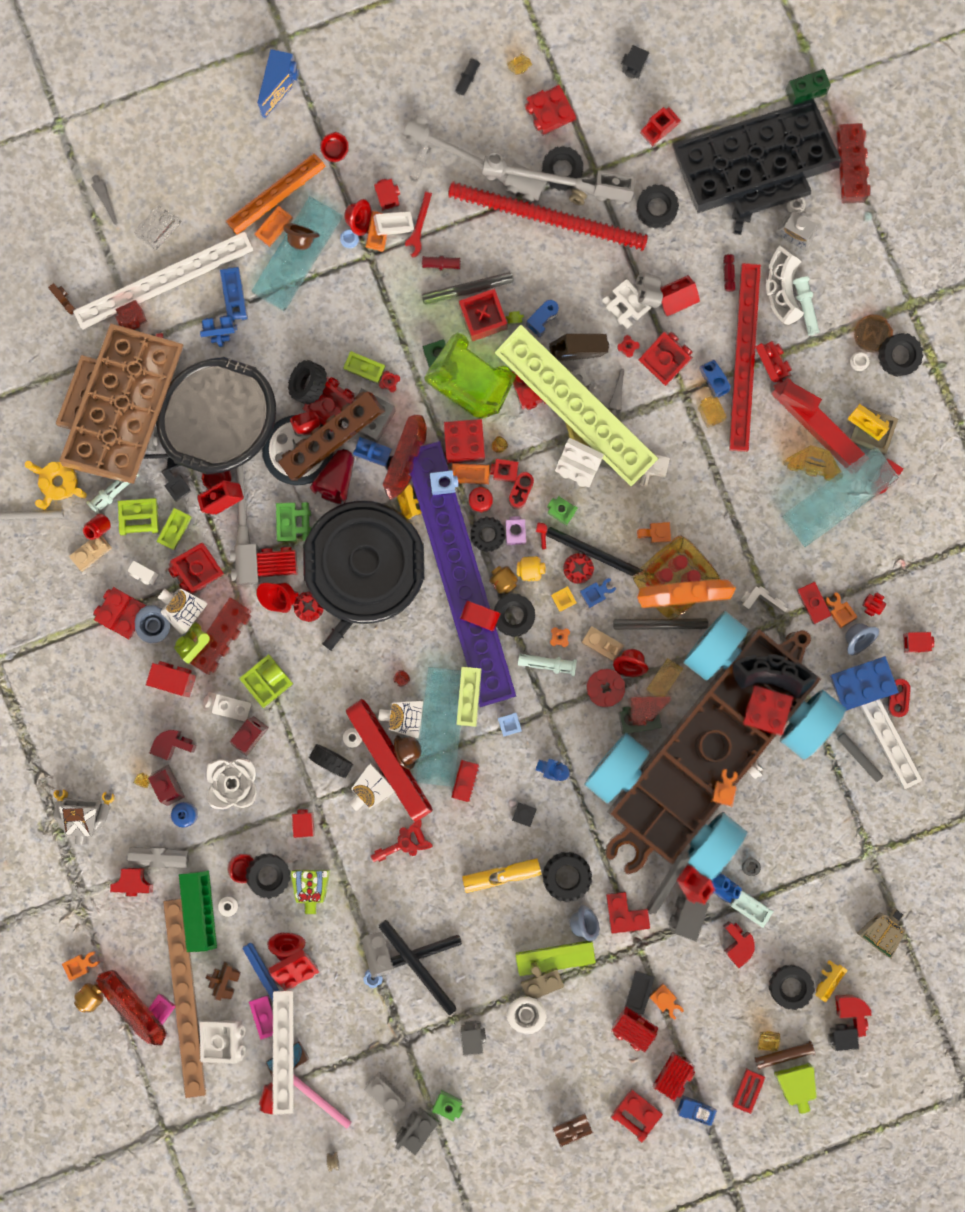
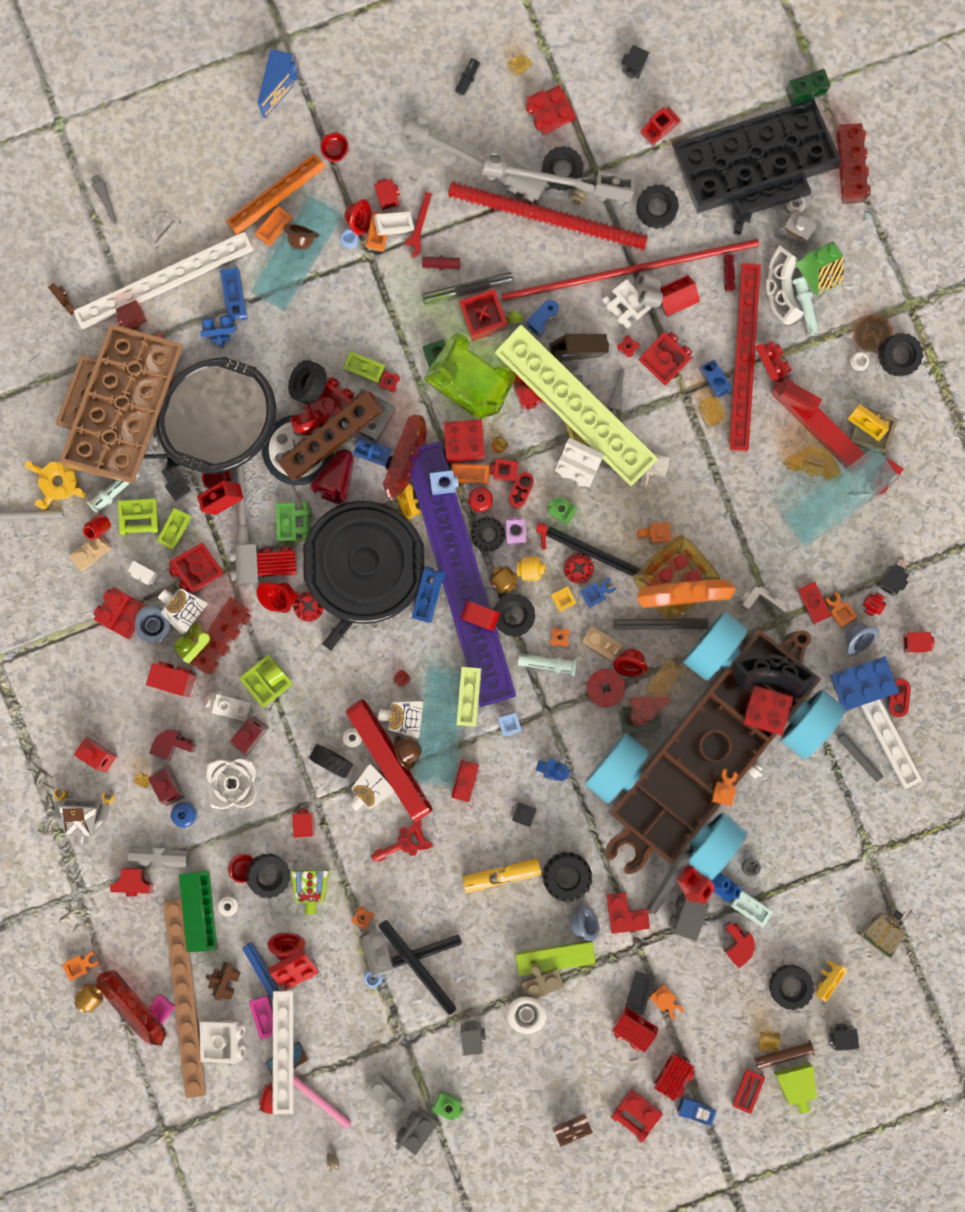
red brick [835,994,872,1037] -> none
none -> red torso [74,736,117,772]
none -> orange plate [351,906,374,930]
none -> blue plate [412,566,445,623]
none -> red piece [501,239,759,301]
none -> bright green slope [796,241,844,296]
none -> black brick [877,565,909,596]

